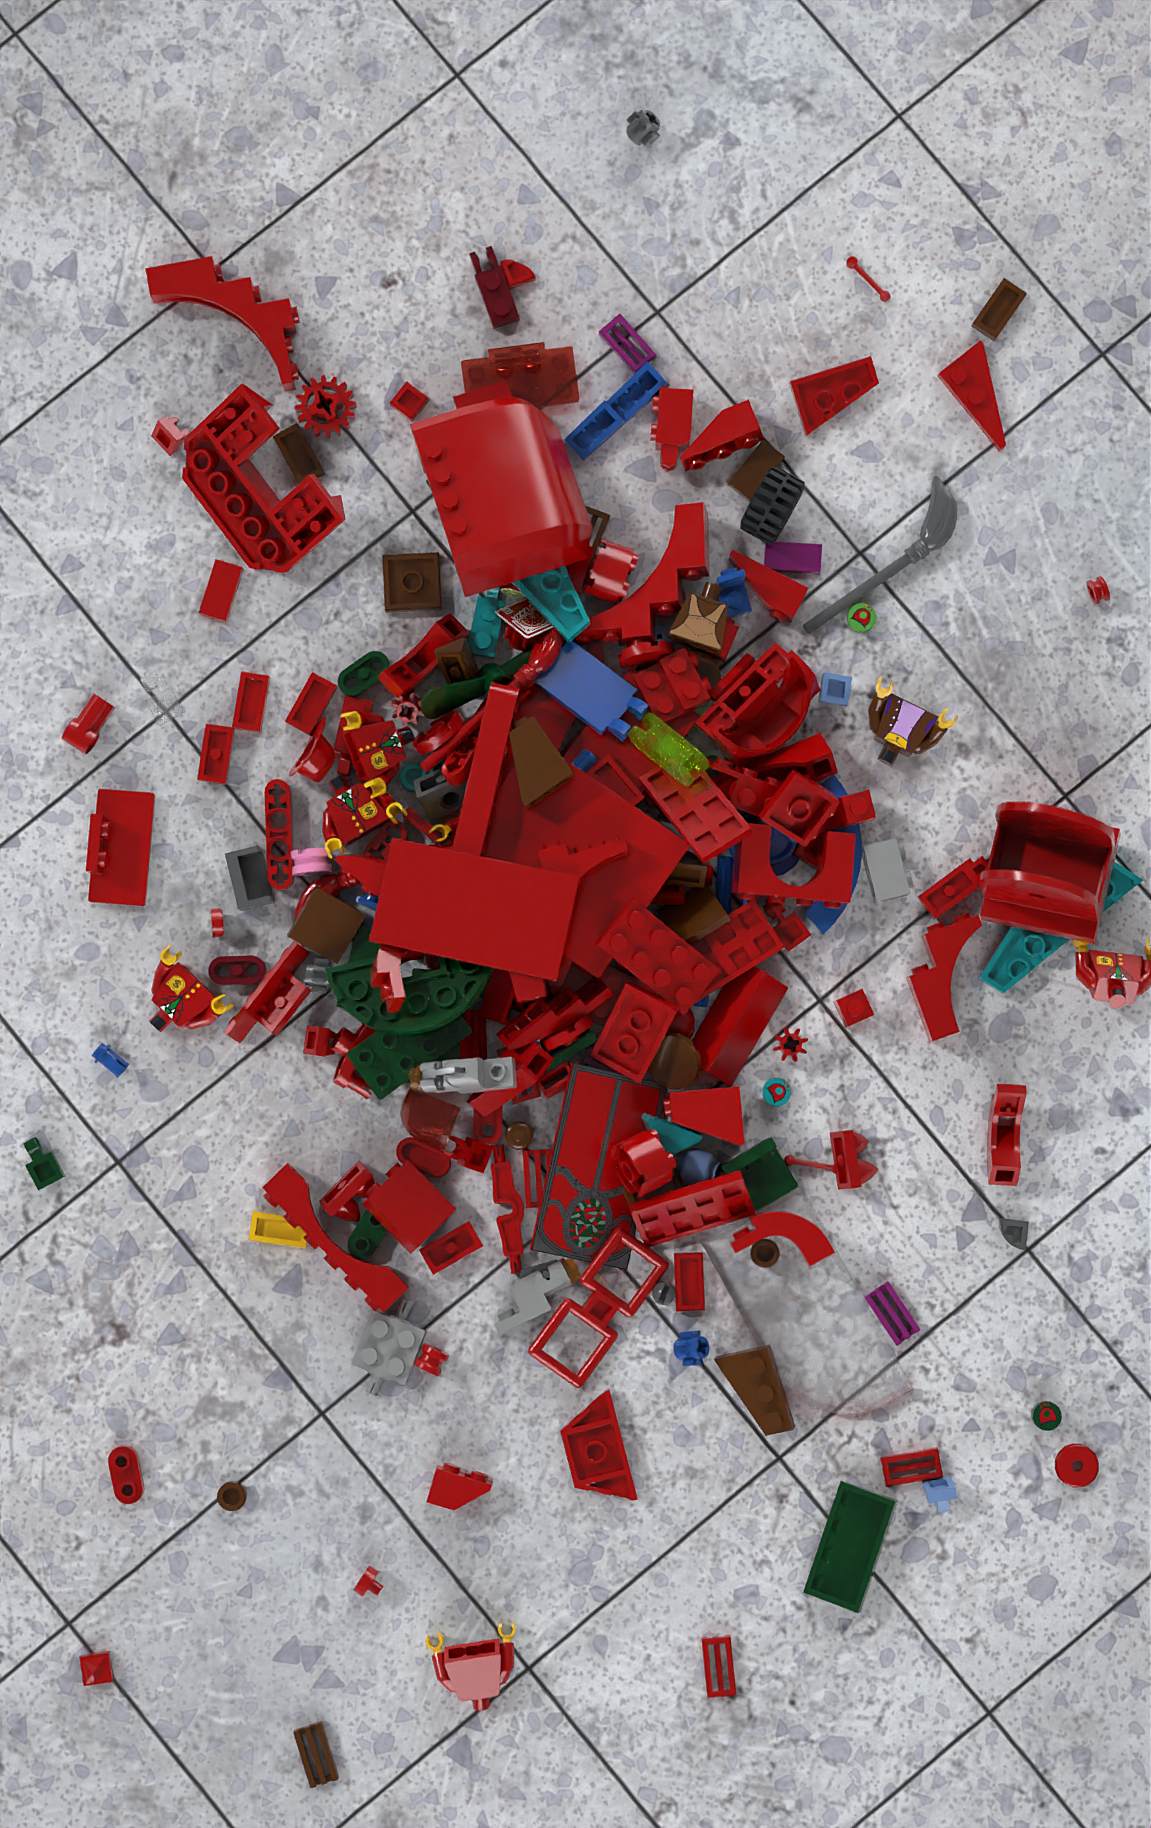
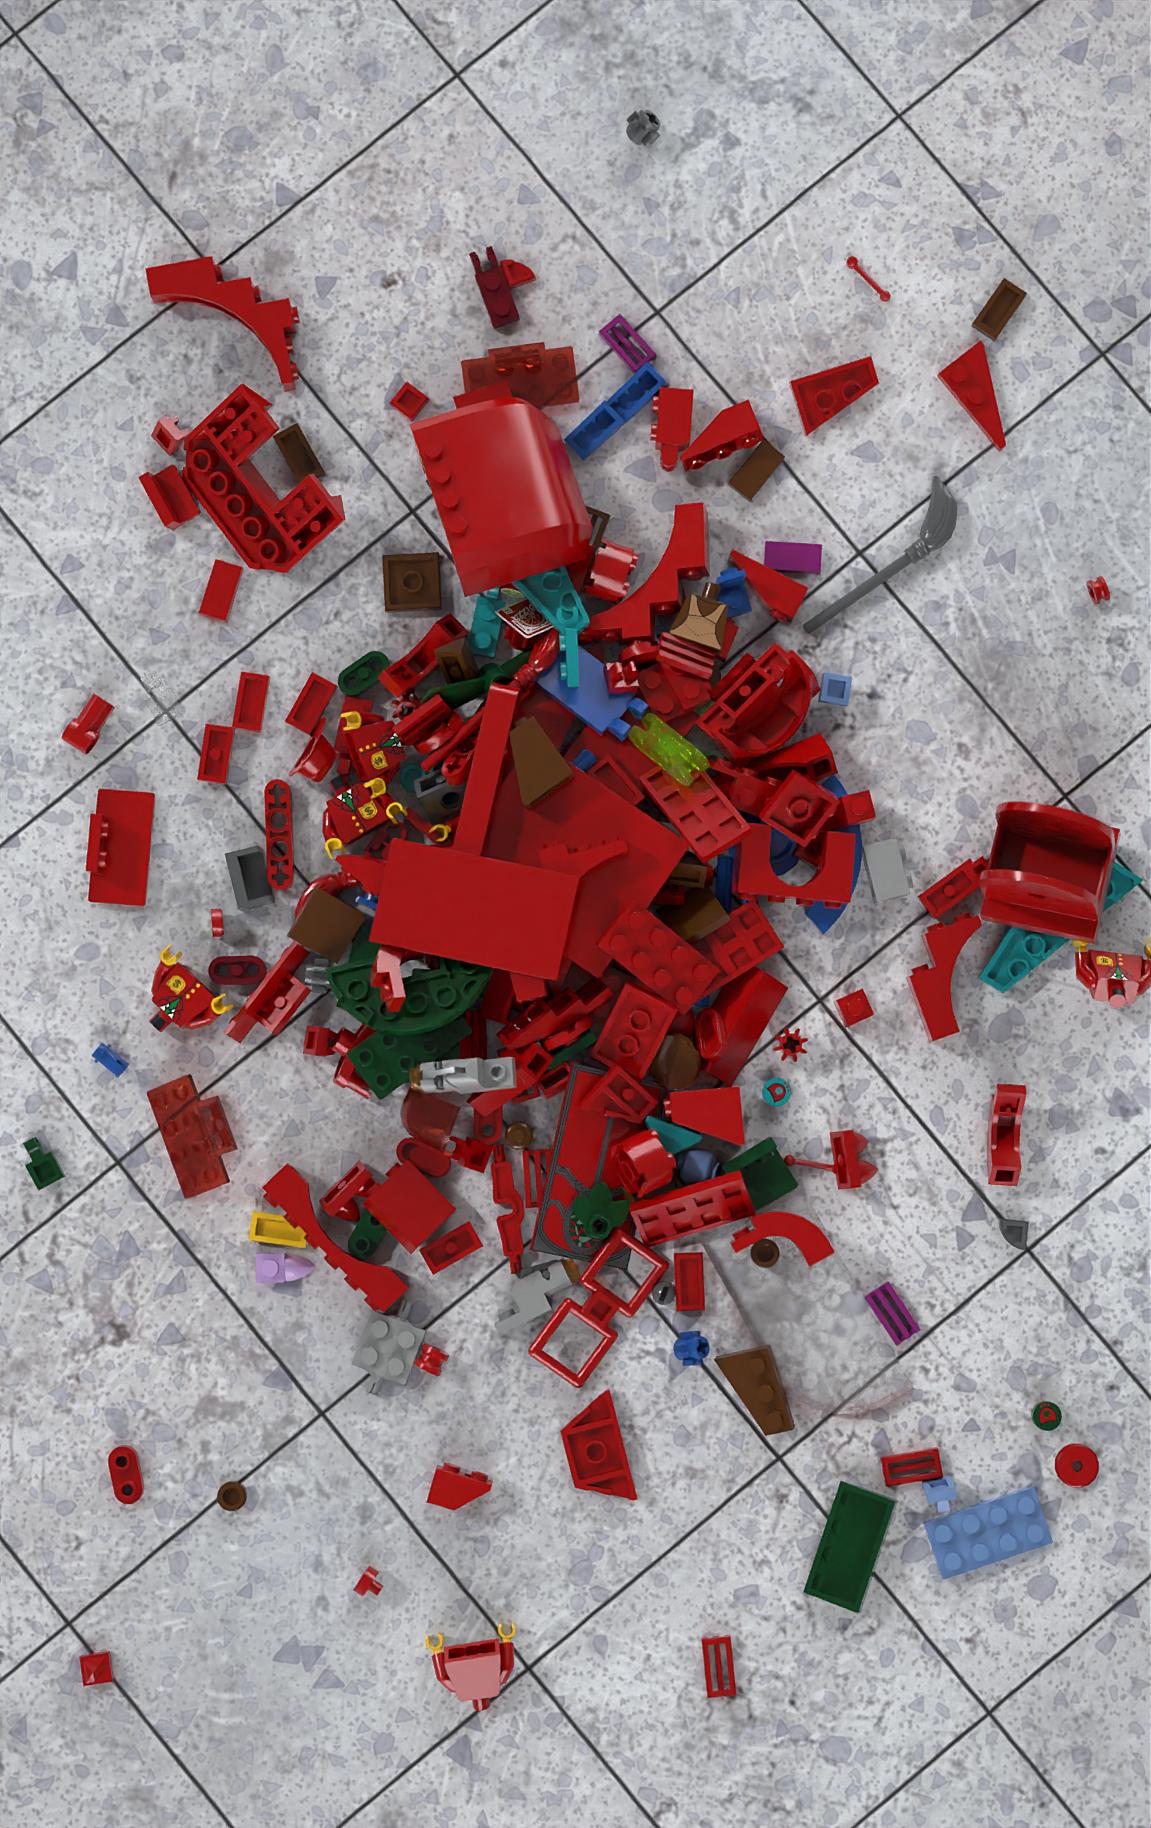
bright pink wheel [291,848,332,876] -> none
reddish brown tile [293,1721,339,1789] -> none
red gear [295,375,357,439] -> none
black tyre [740,466,805,545] -> none
red plate [762,899,811,952] -> none
bright green tile [847,603,876,633] -> none
torso [868,677,958,766] -> none
none -> red panel [138,465,201,530]
none -> clear red bracket [147,1074,238,1199]
none -> lavender plate [256,1253,315,1283]
none -> red tile [392,694,453,747]
none -> teal plate [556,606,579,687]
none -> dark green plate [573,1182,629,1240]
none -> red wing [578,1063,659,1124]
none -> red tile [603,661,639,694]
none -> red tile [656,632,716,679]
none -> red tile [694,1008,728,1062]
none -> medium blue plate [923,1485,1053,1580]

